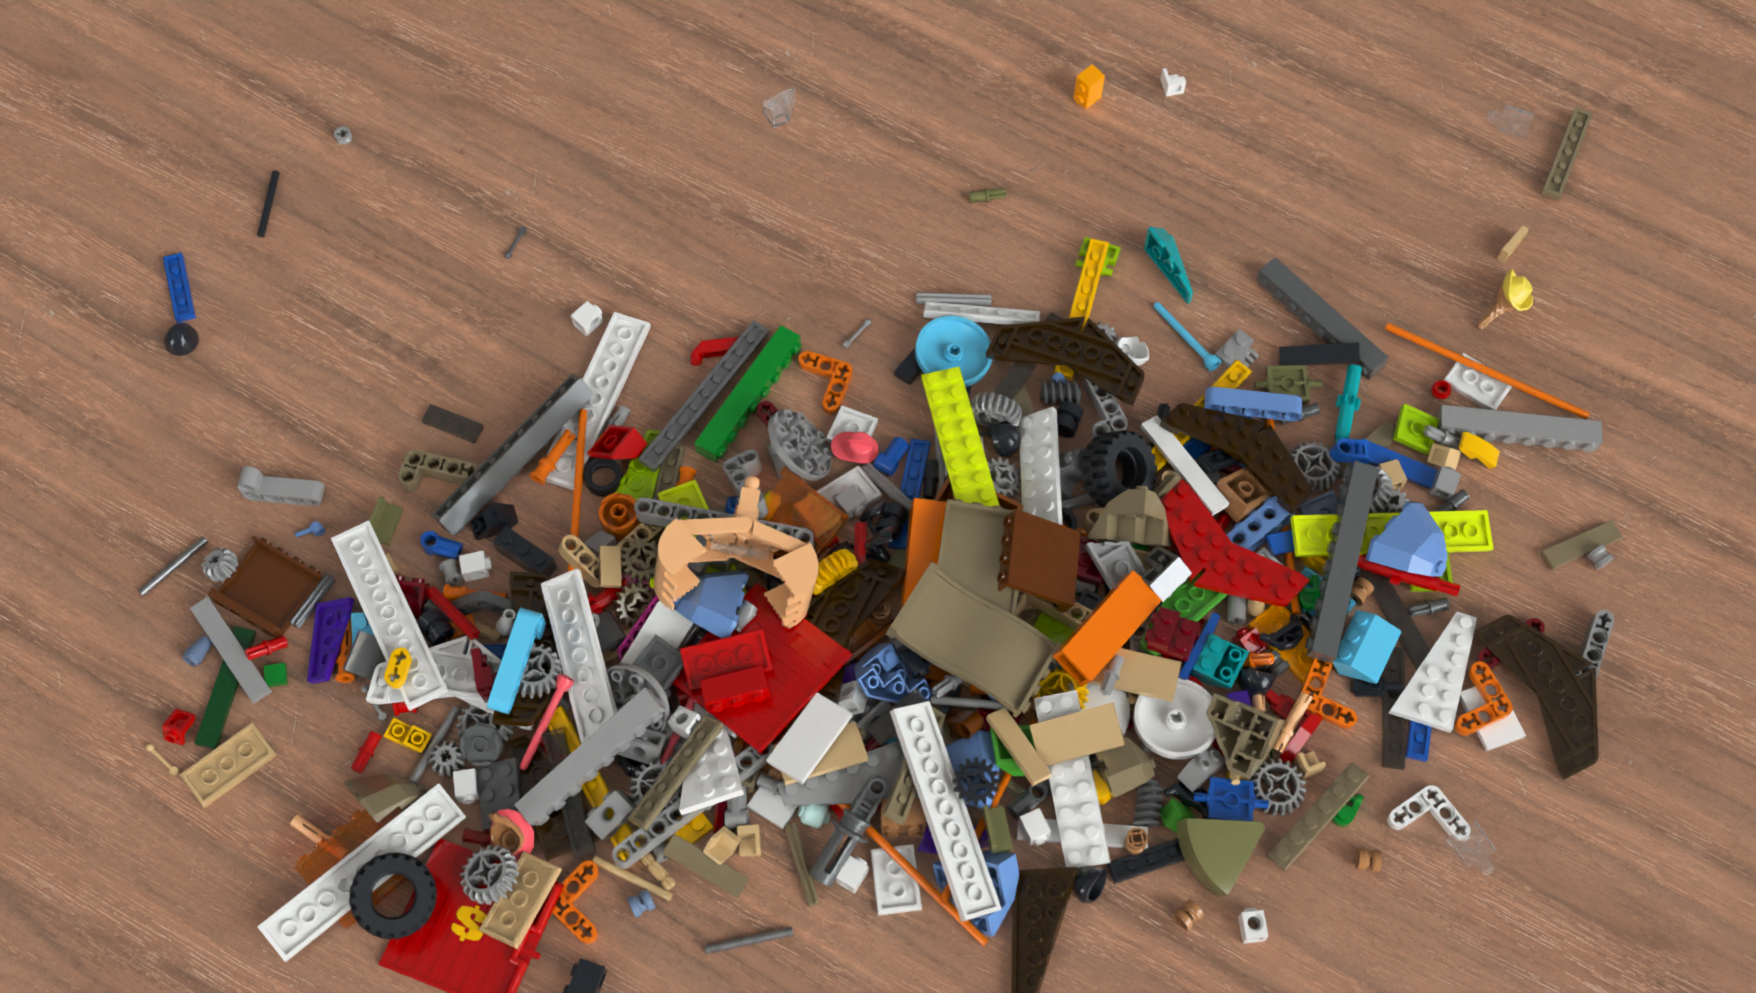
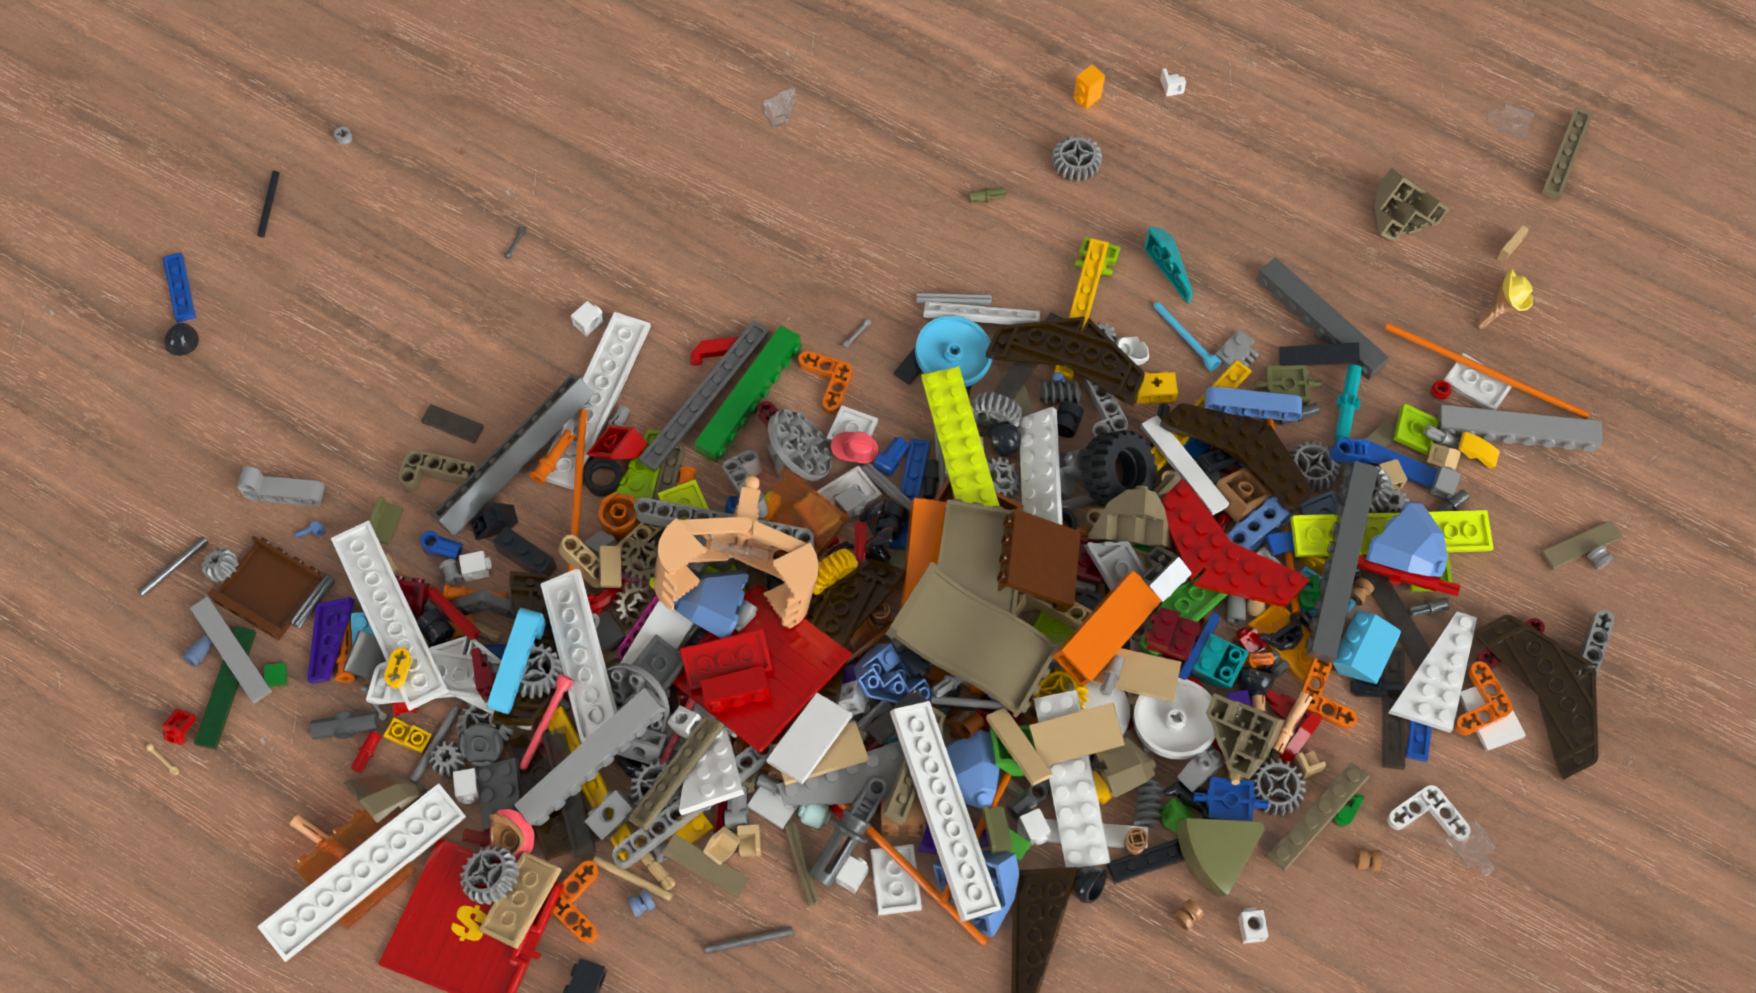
tan tile [180,722,277,808] -> none
red axle [244,635,288,660] -> none
black tyre [349,852,437,939] -> none
white cone [496,609,516,636] -> none
black gear [952,757,1000,806] -> none
none -> dark grey piece [310,711,378,740]
none -> bright green panel [1007,829,1031,861]
none -> light grey gear [1052,134,1102,182]
none -> yellow brick [1136,371,1178,404]
none -> dark tan brick [1374,168,1451,241]

